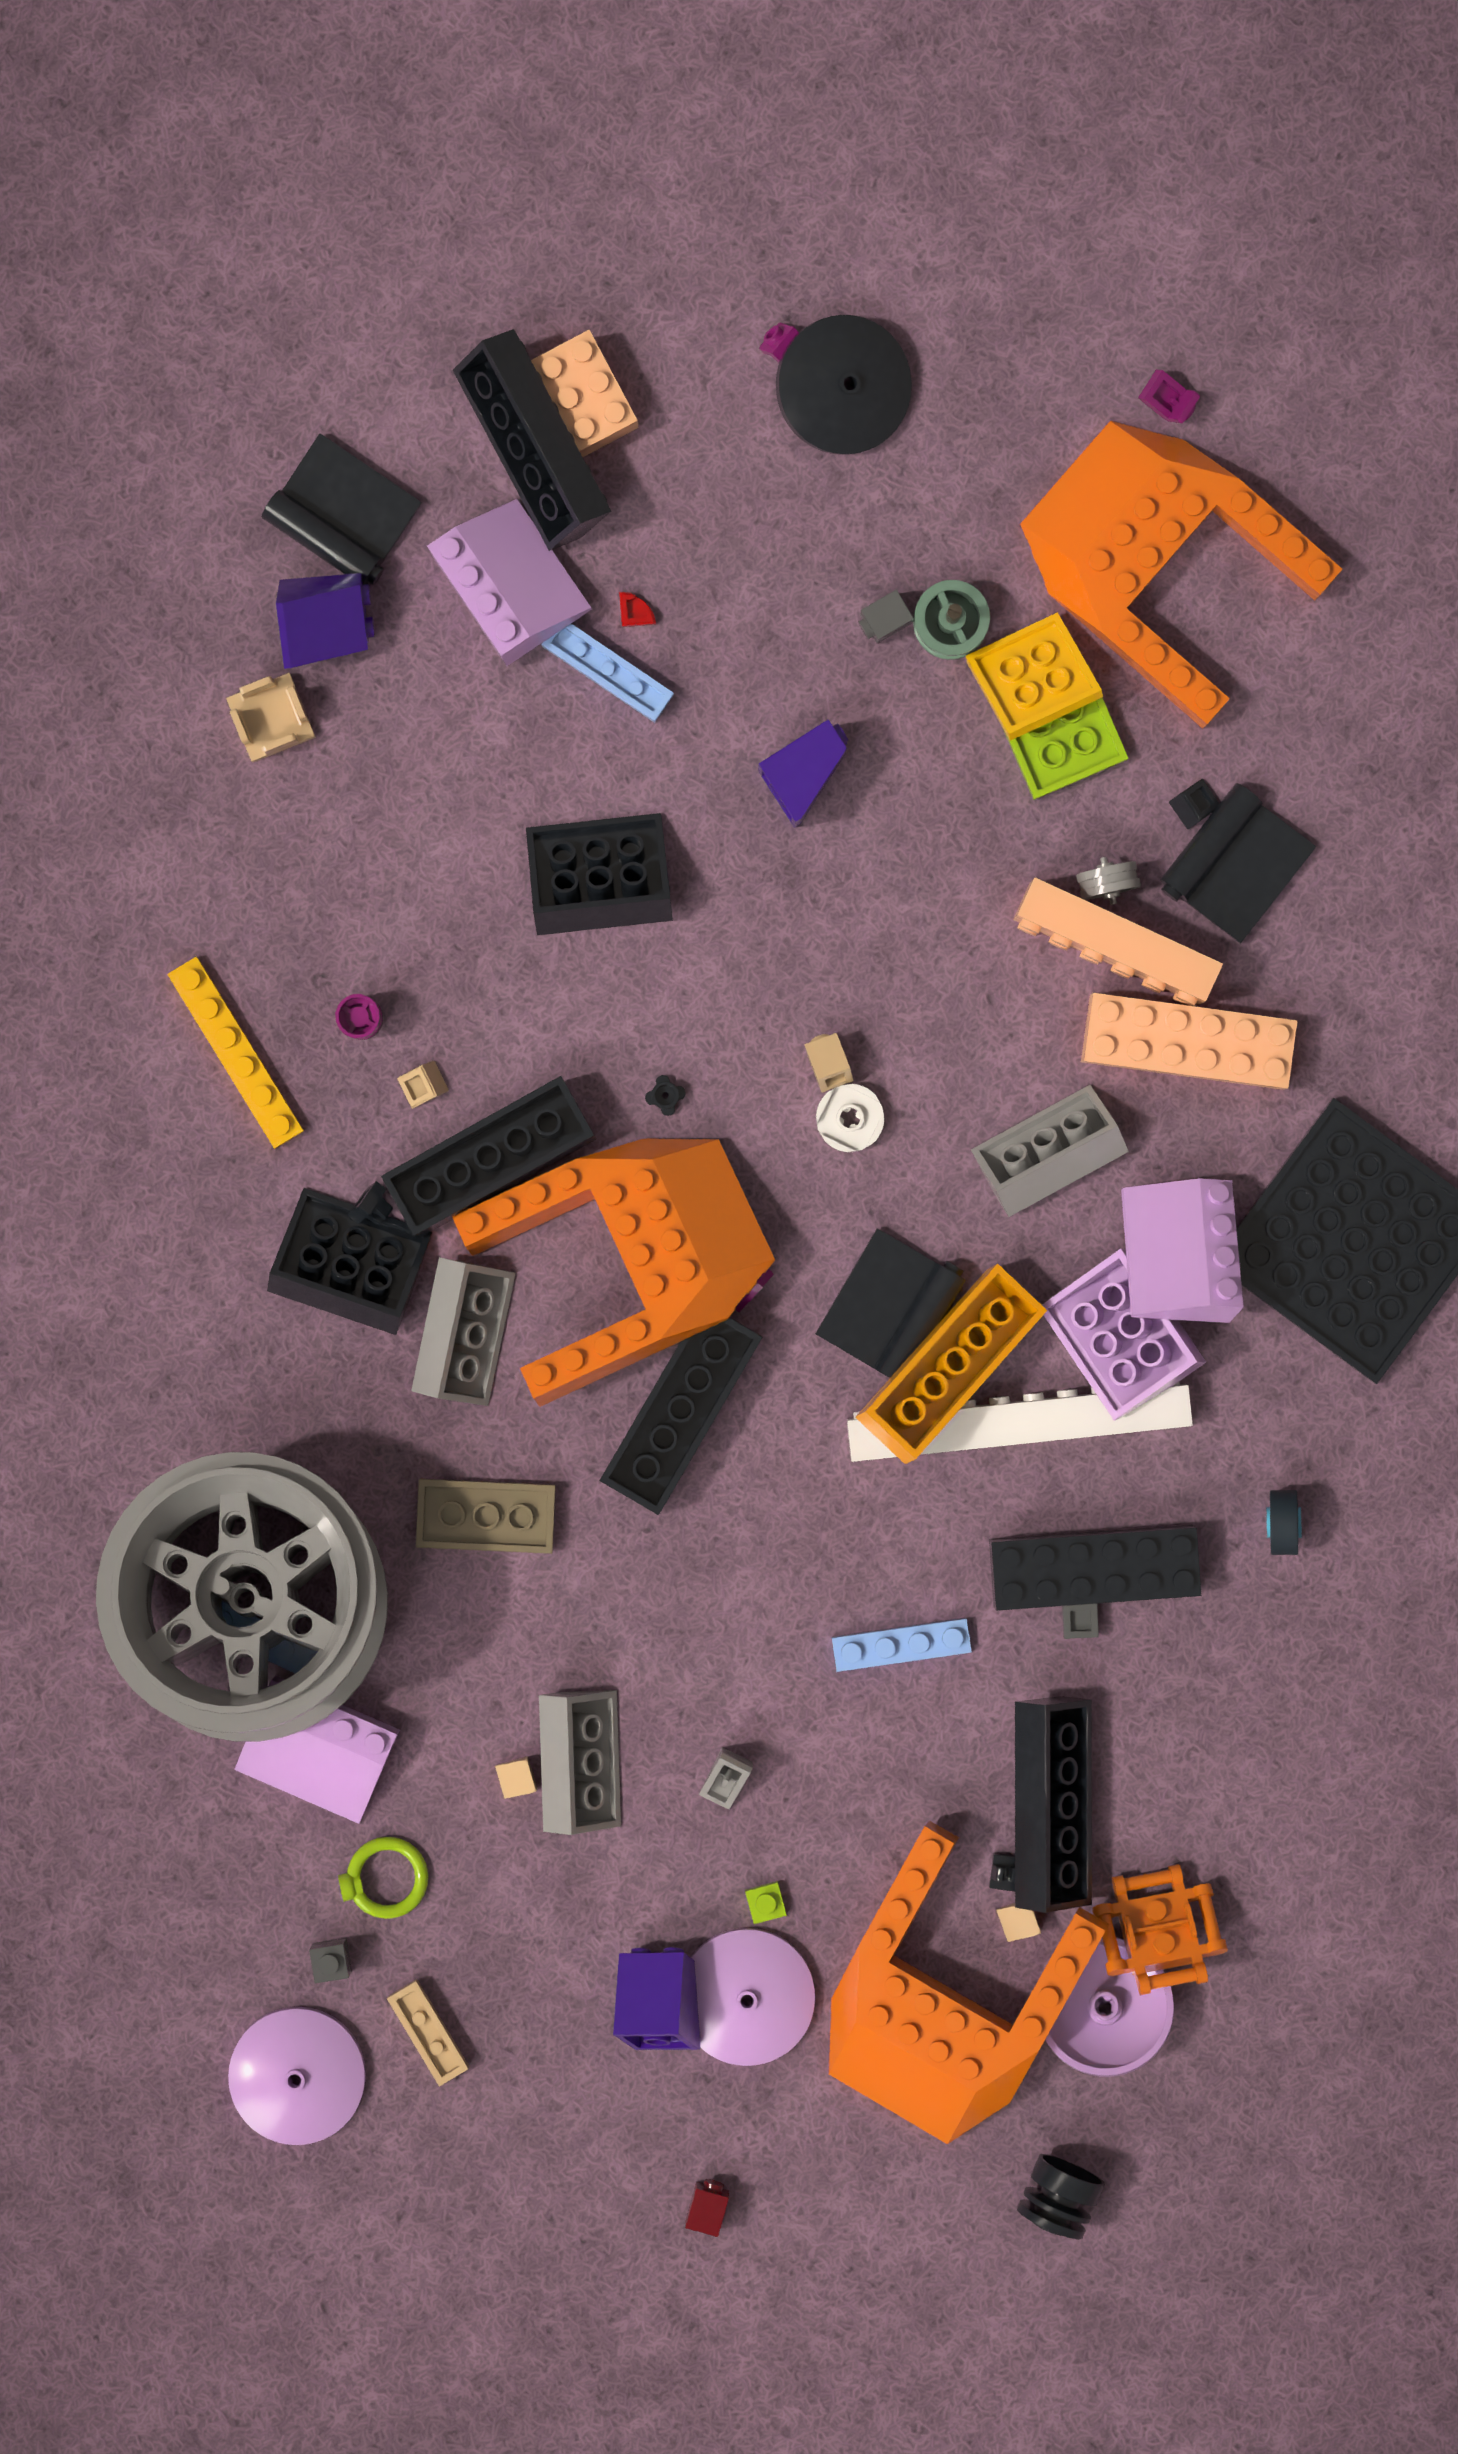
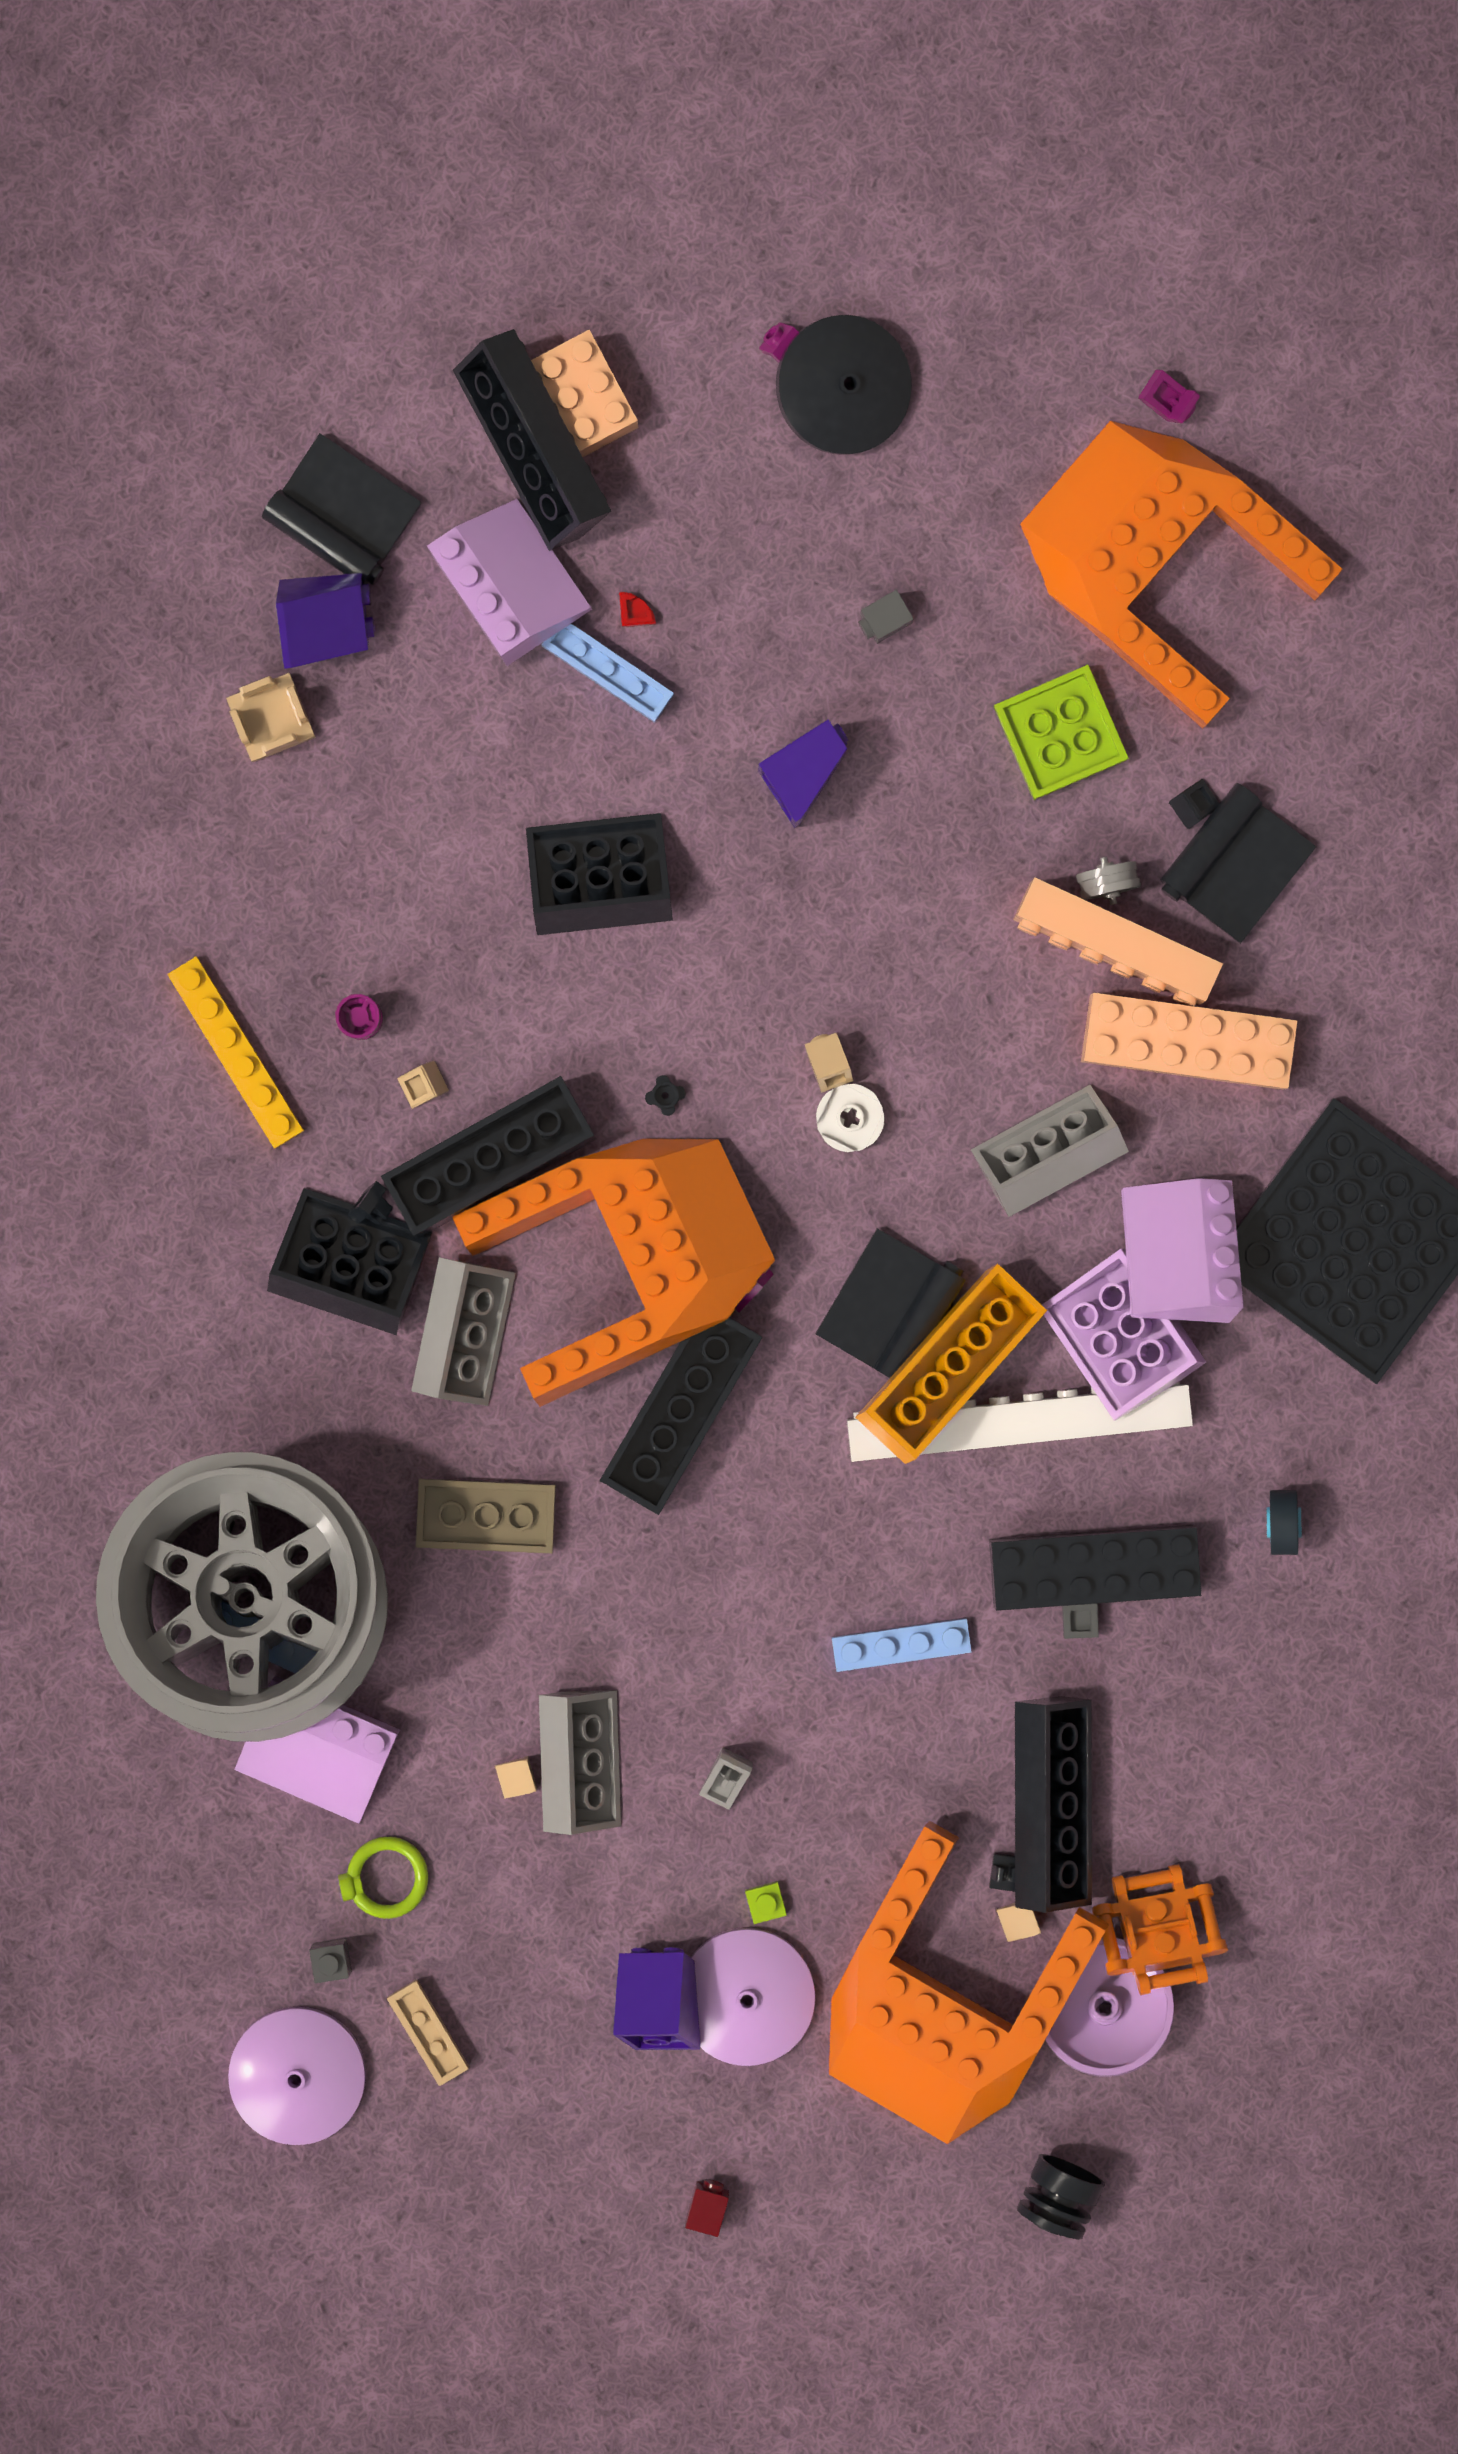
sand green wheel [913,580,990,660] -> none
yellow plate [965,612,1103,741] -> none

